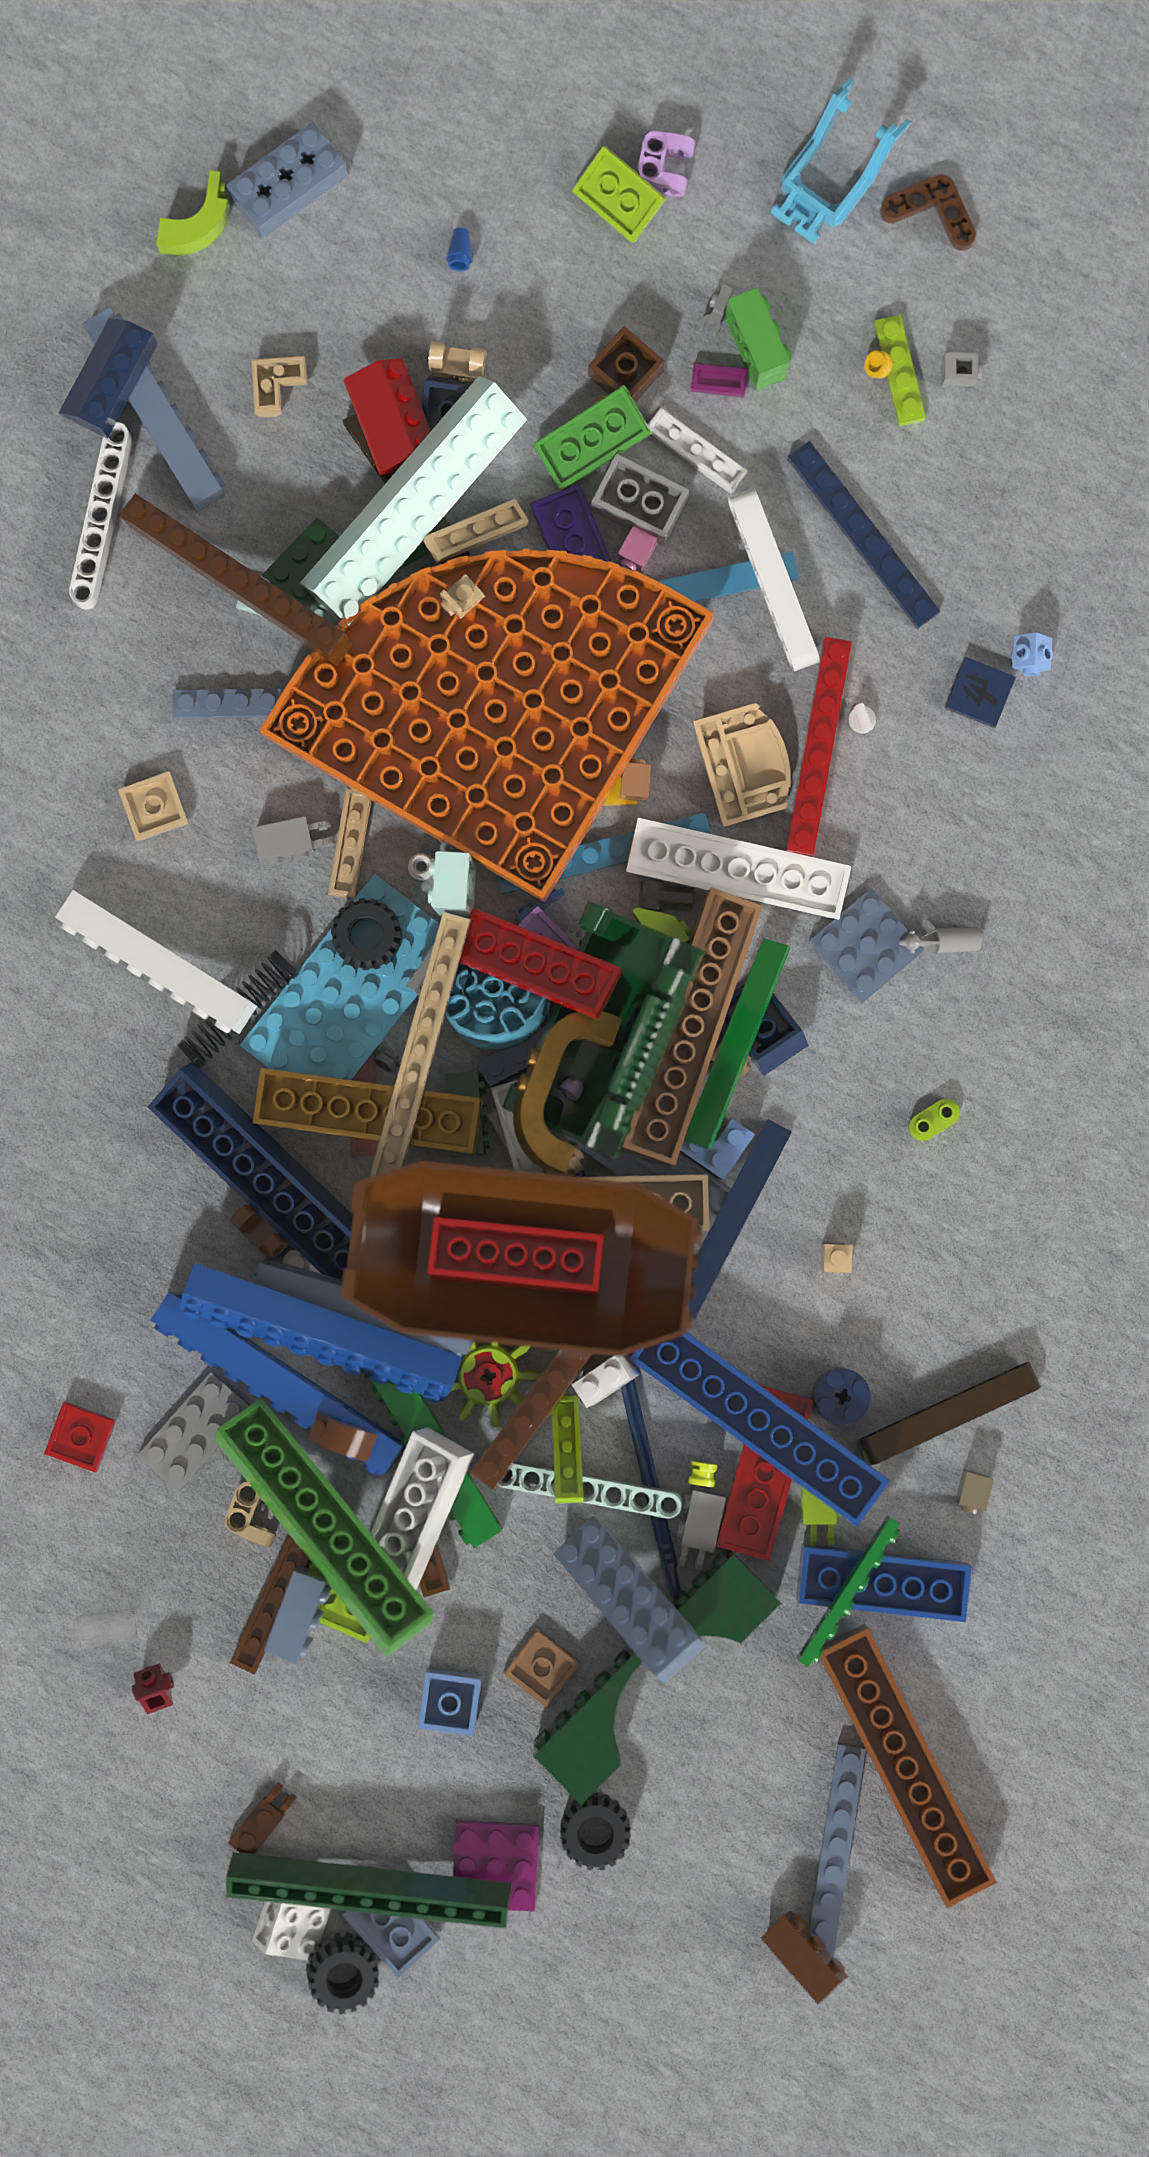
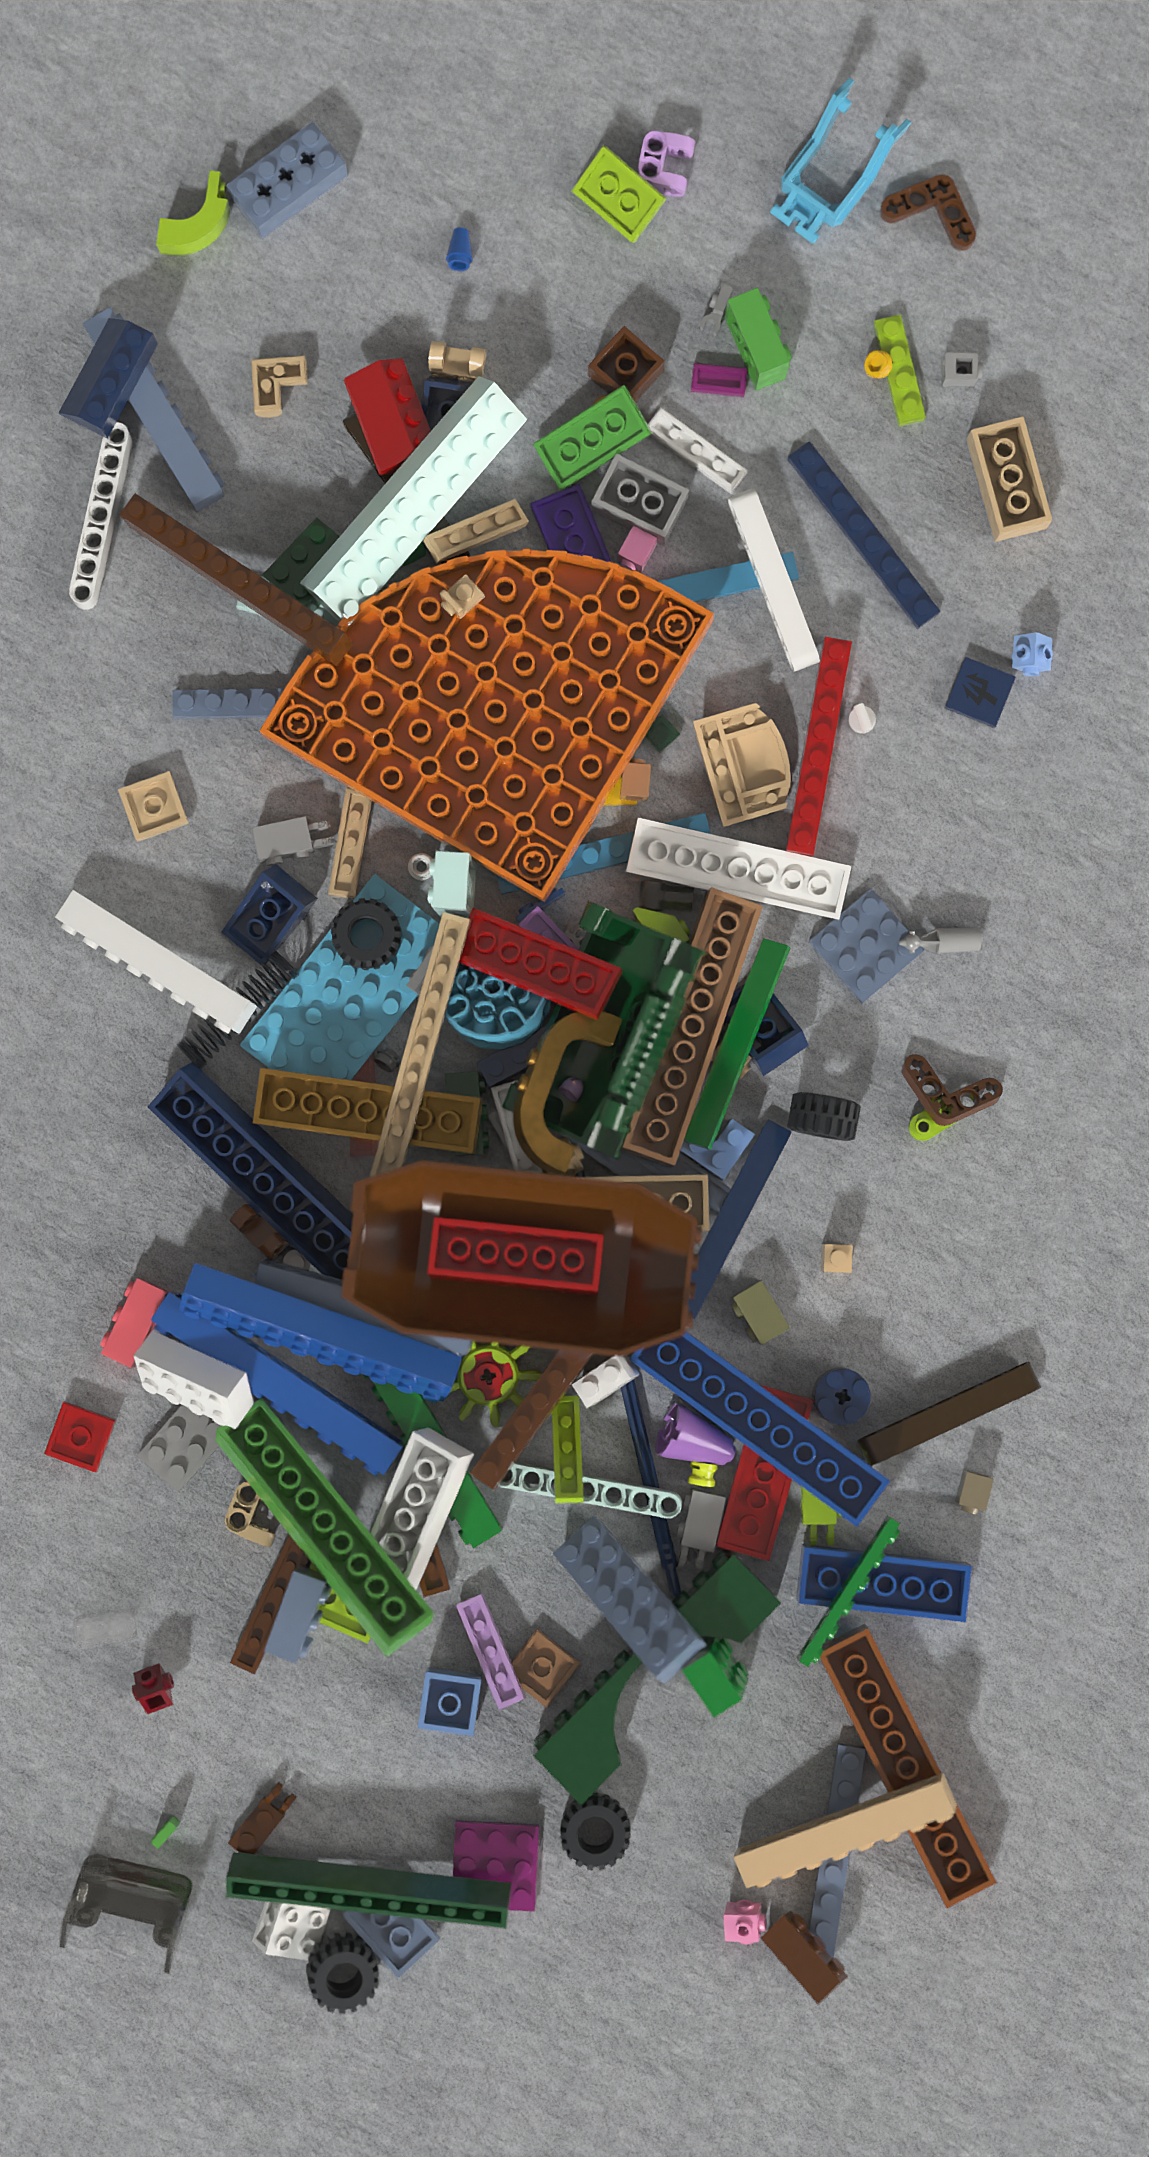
reddish brown brick [308,1412,378,1461] -> none
none -> clear smoke windscreen [59,1854,192,1974]
none -> coral brick [100,1278,170,1368]
none -> white brick [133,1331,254,1429]
none -> bright green tile [151,1816,181,1849]
none -> dark blue slope [221,864,318,966]
none -> lavender plate [456,1594,526,1710]
none -> clear green tile [644,714,680,753]
none -> medium lavender cone [655,1403,736,1465]
none -> green brick [682,1637,749,1718]
none -> bright pink brick [724,1900,767,1944]
none -> olive brick [731,1280,790,1345]
none -> tan brick [734,1773,957,1888]
none -> black tyre [787,1092,861,1141]
none -> reddish brown beam [901,1054,1003,1126]
none -> tan brick [966,416,1052,542]

